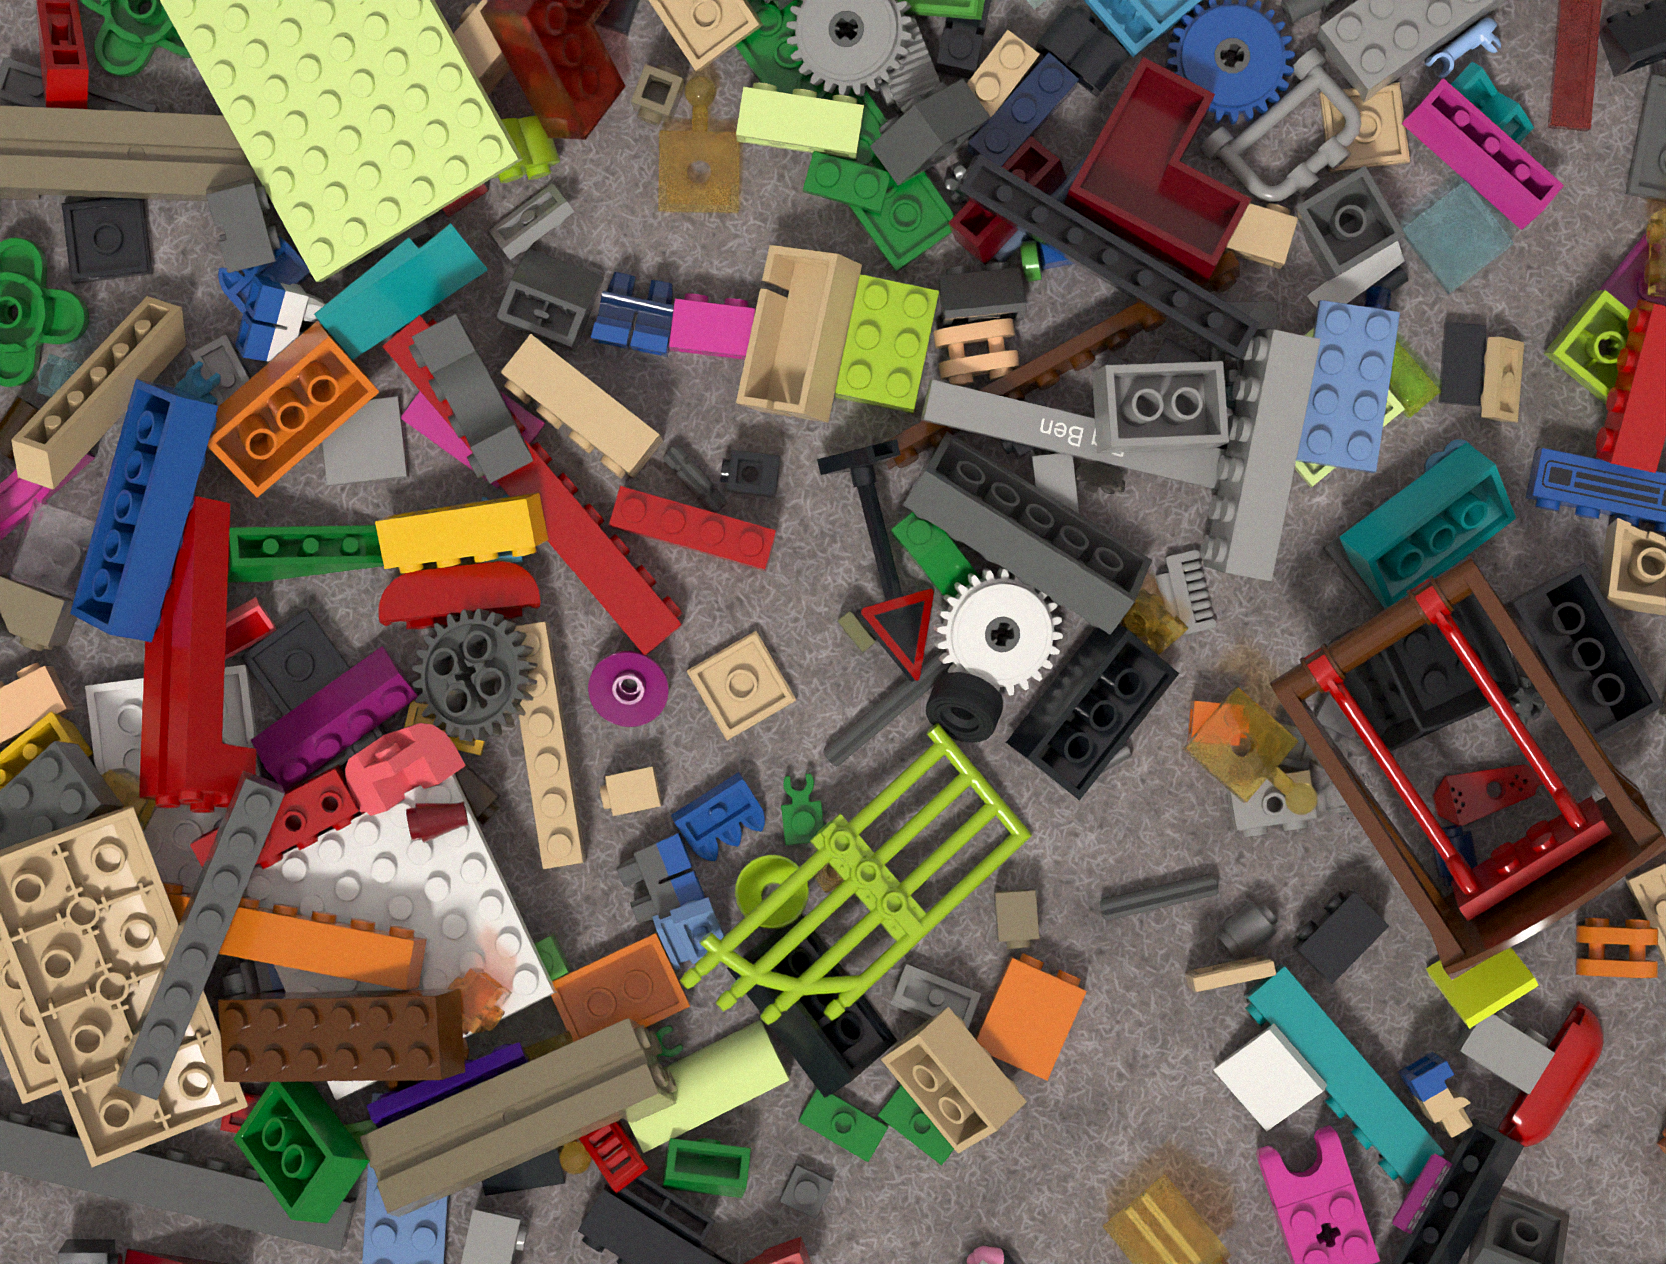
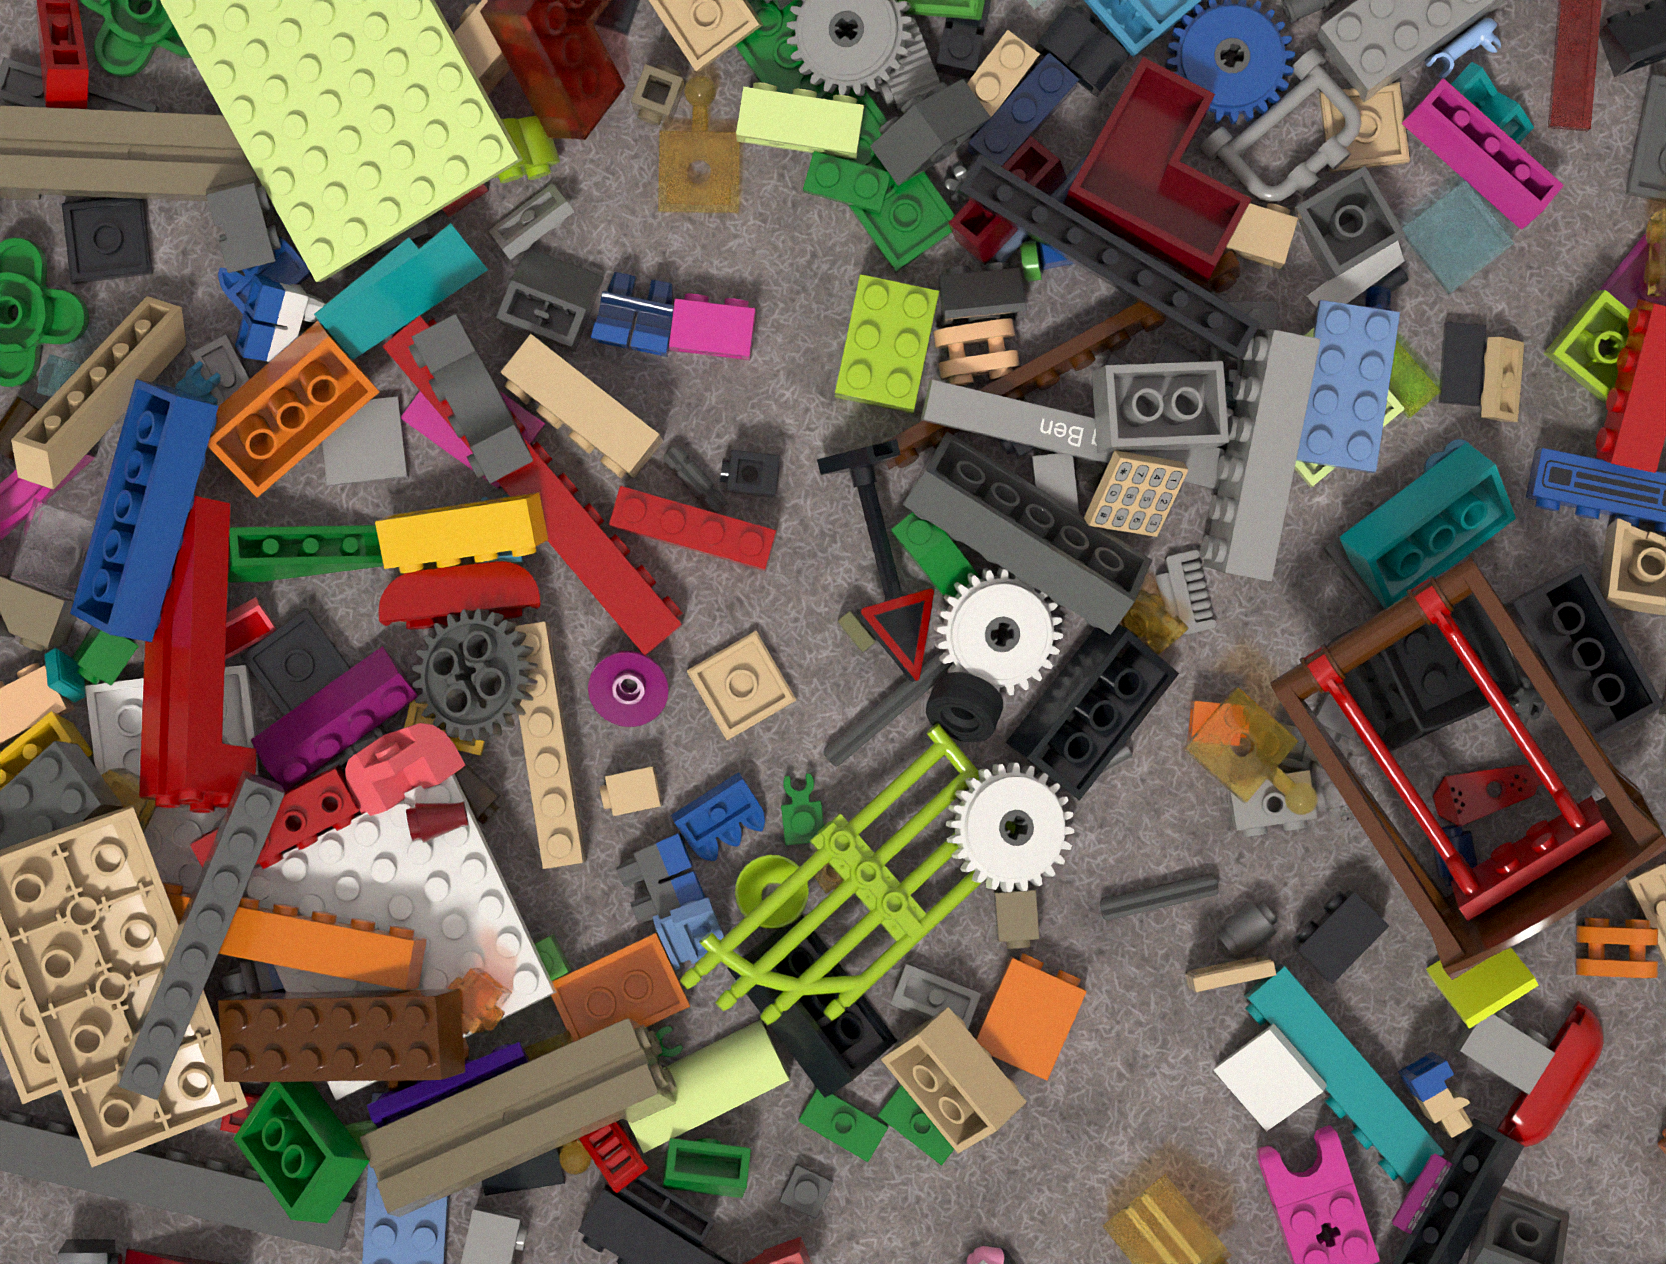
tan piece [736,245,862,423] -> none
none -> teal tile [45,648,86,703]
none -> green brick [72,626,139,686]
none -> white gear [946,763,1074,892]
none -> tile [1084,450,1189,537]

